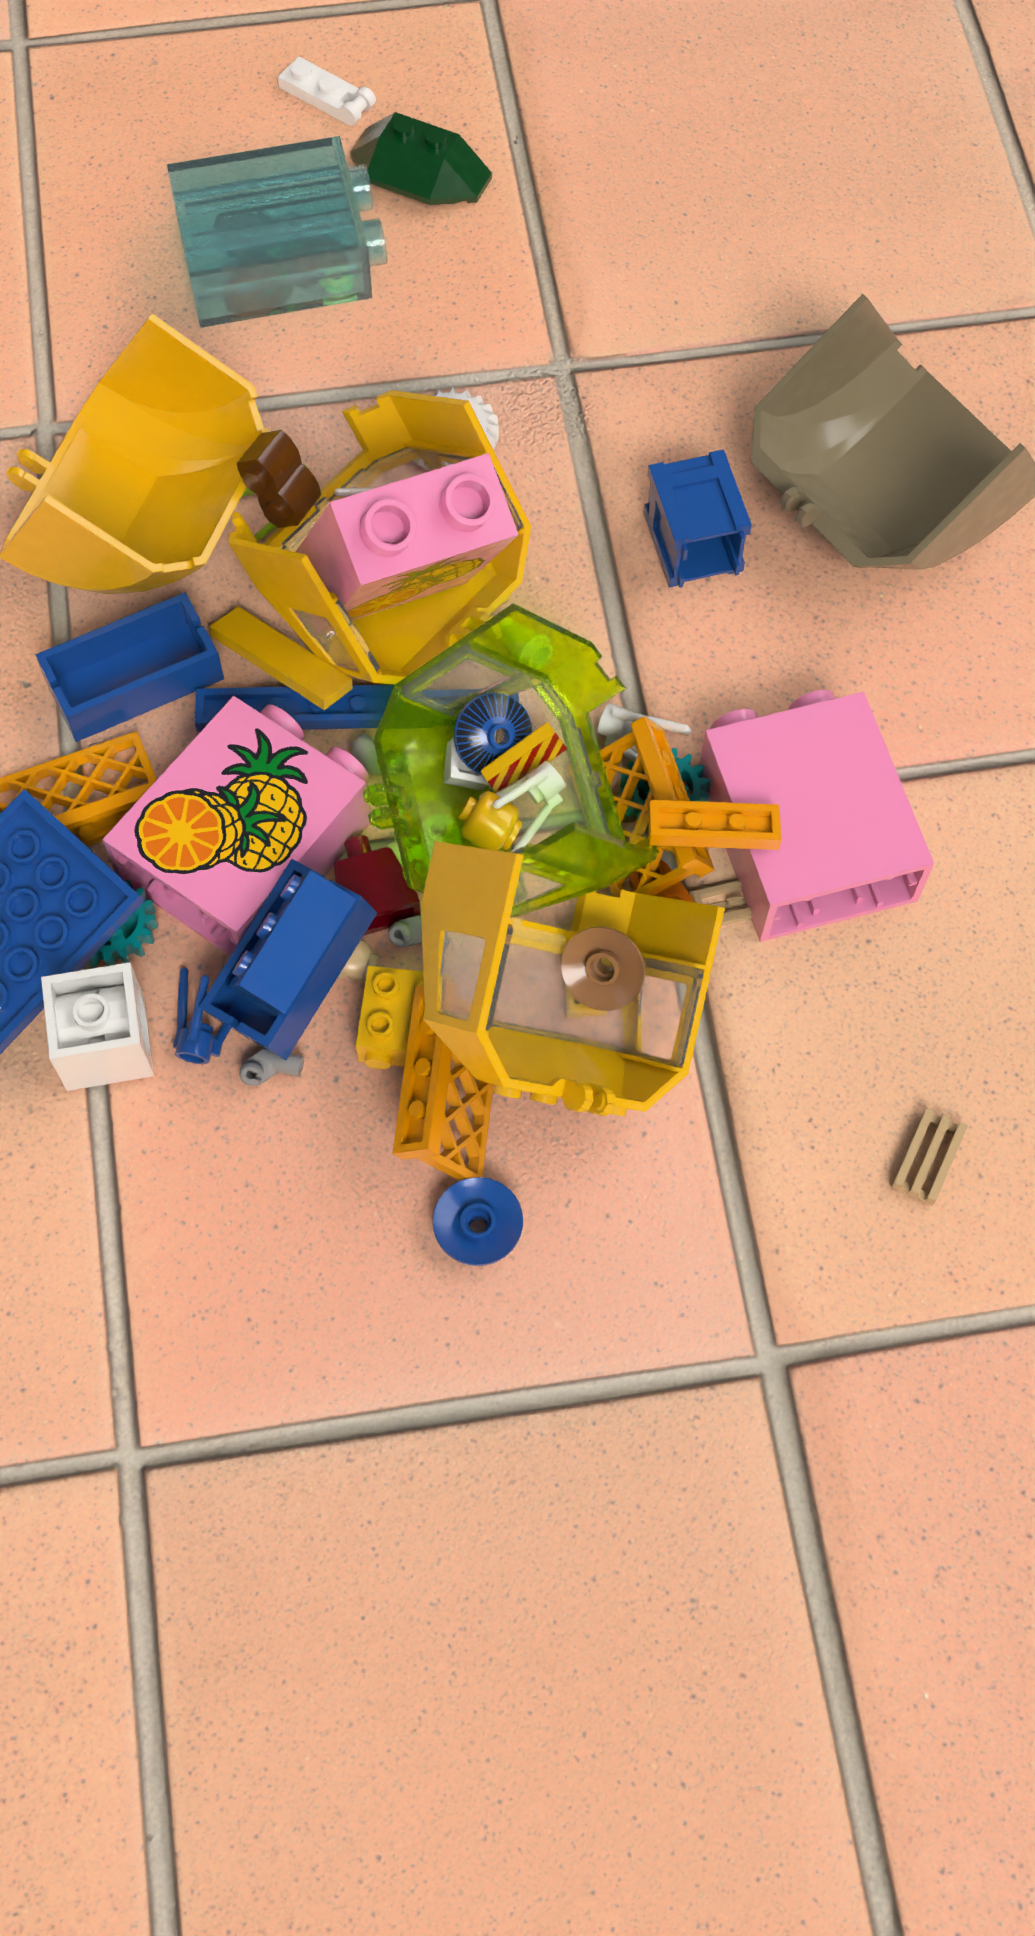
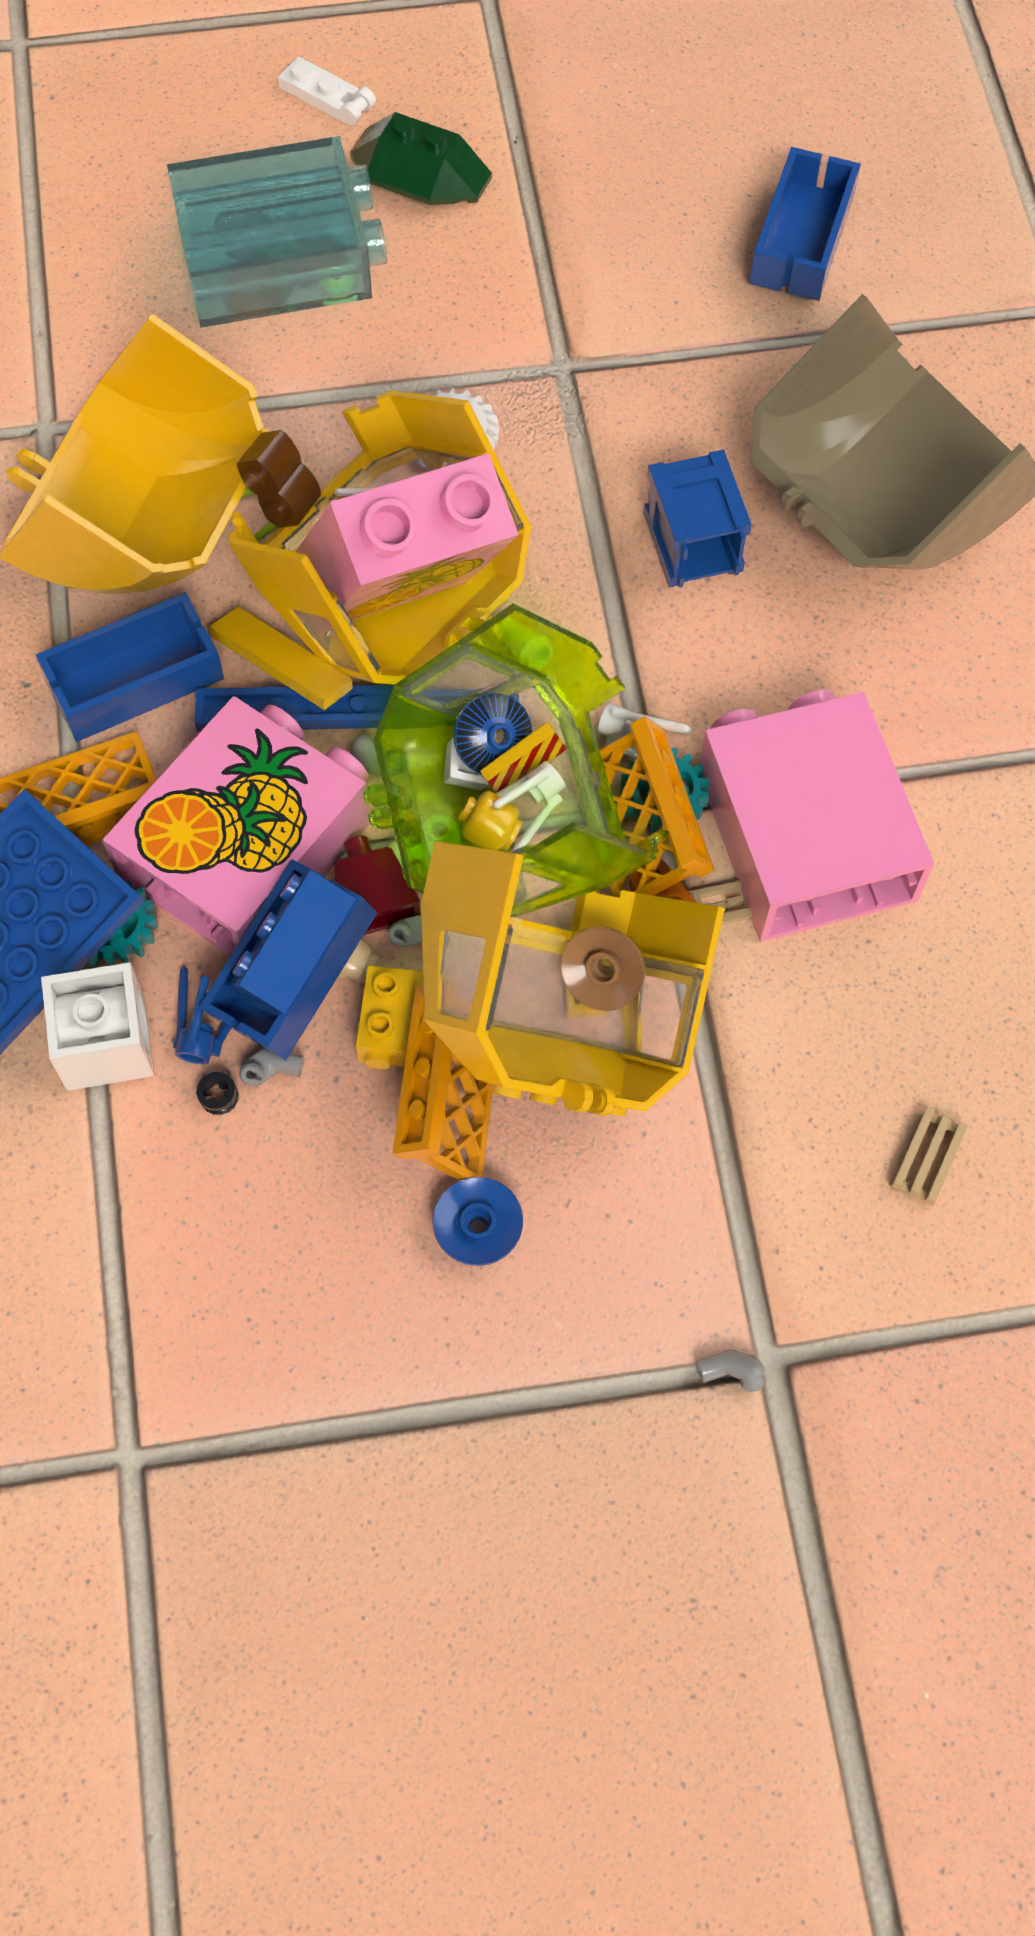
light orange plate [648,800,782,850] -> none
none -> black bush [196,1072,239,1115]
none -> light grey arm [696,1350,766,1392]
none -> blue piece [749,147,861,301]

